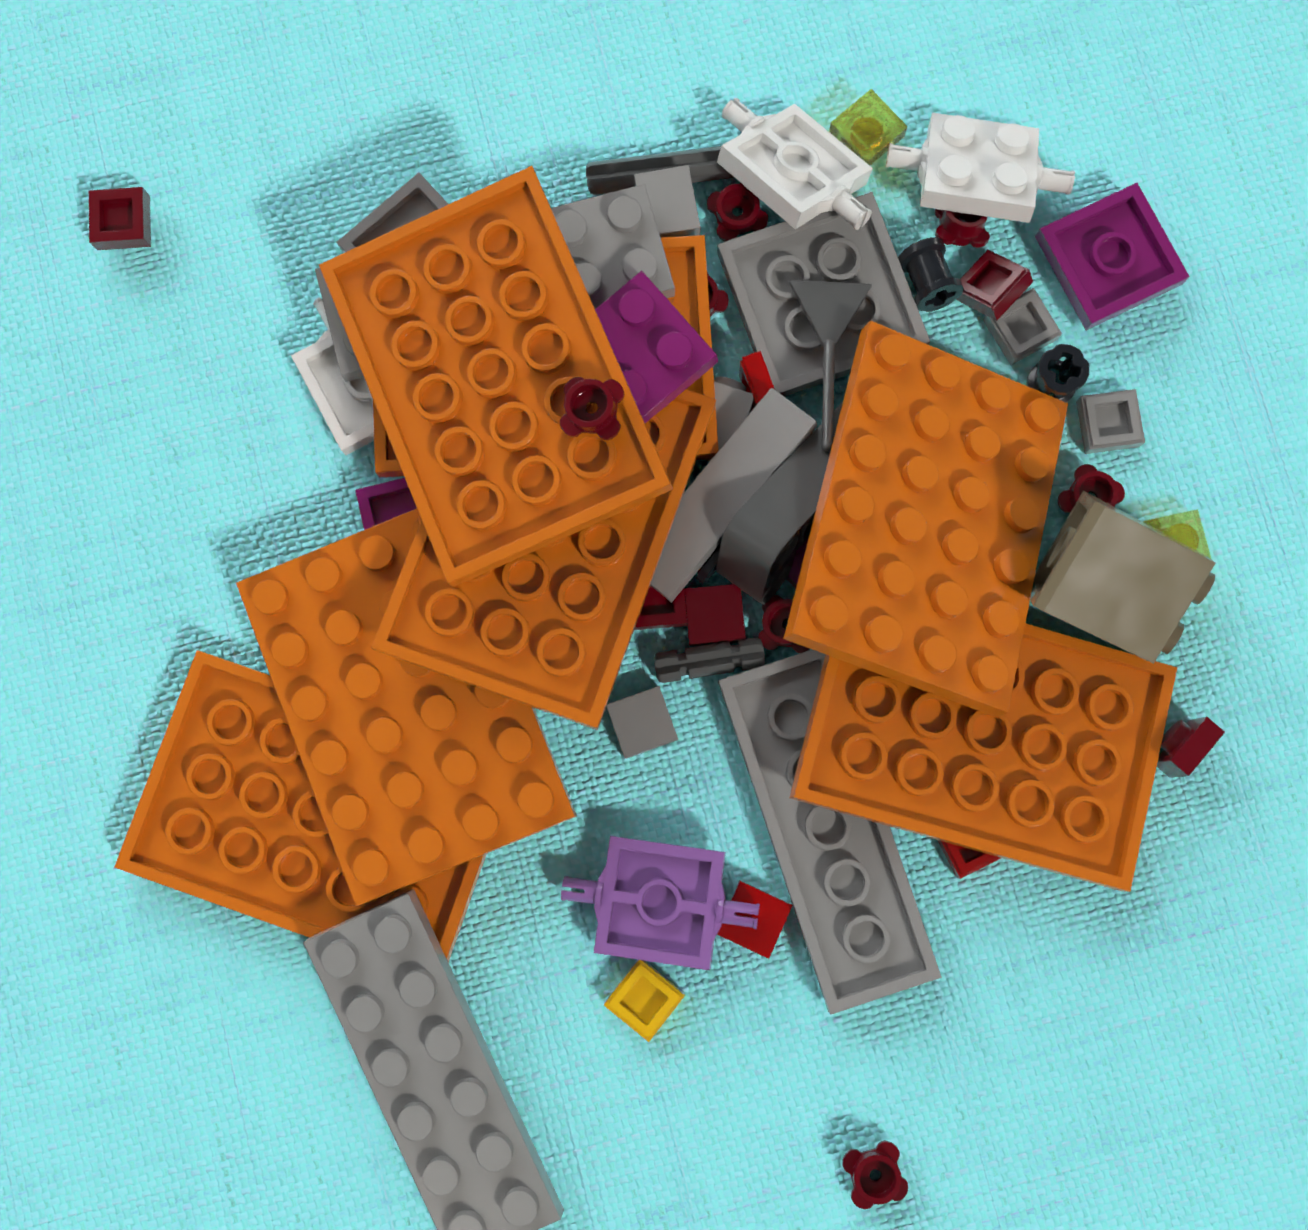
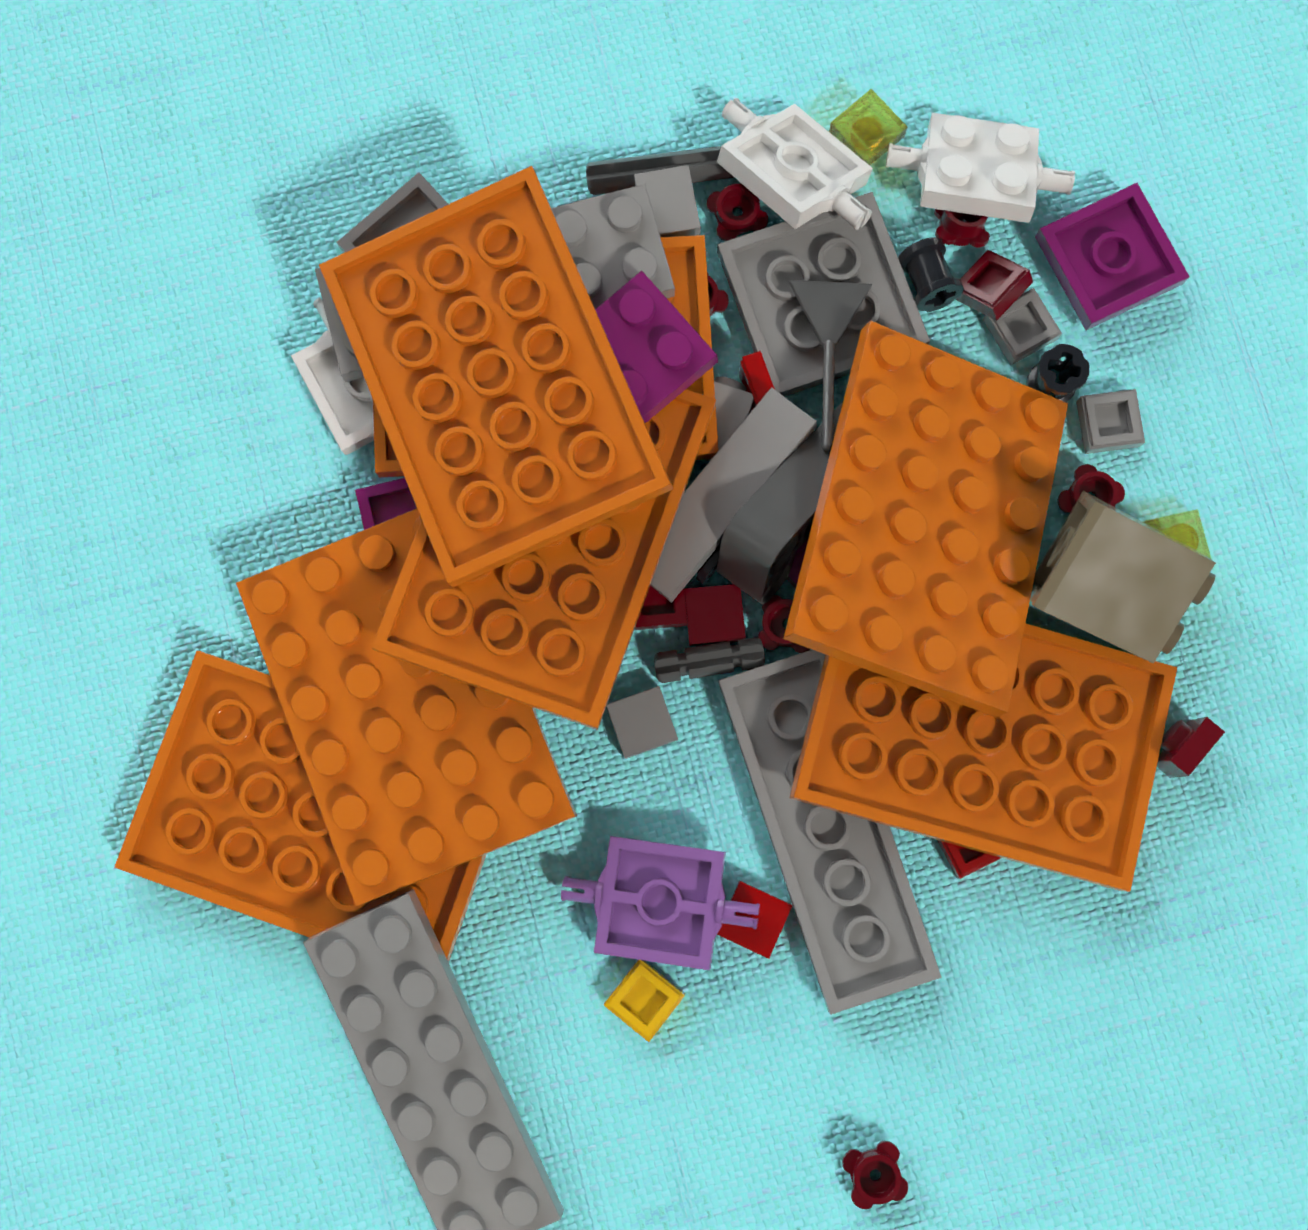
dark red plate [88,187,151,251] -> none
dark red plate [560,377,625,440] -> none

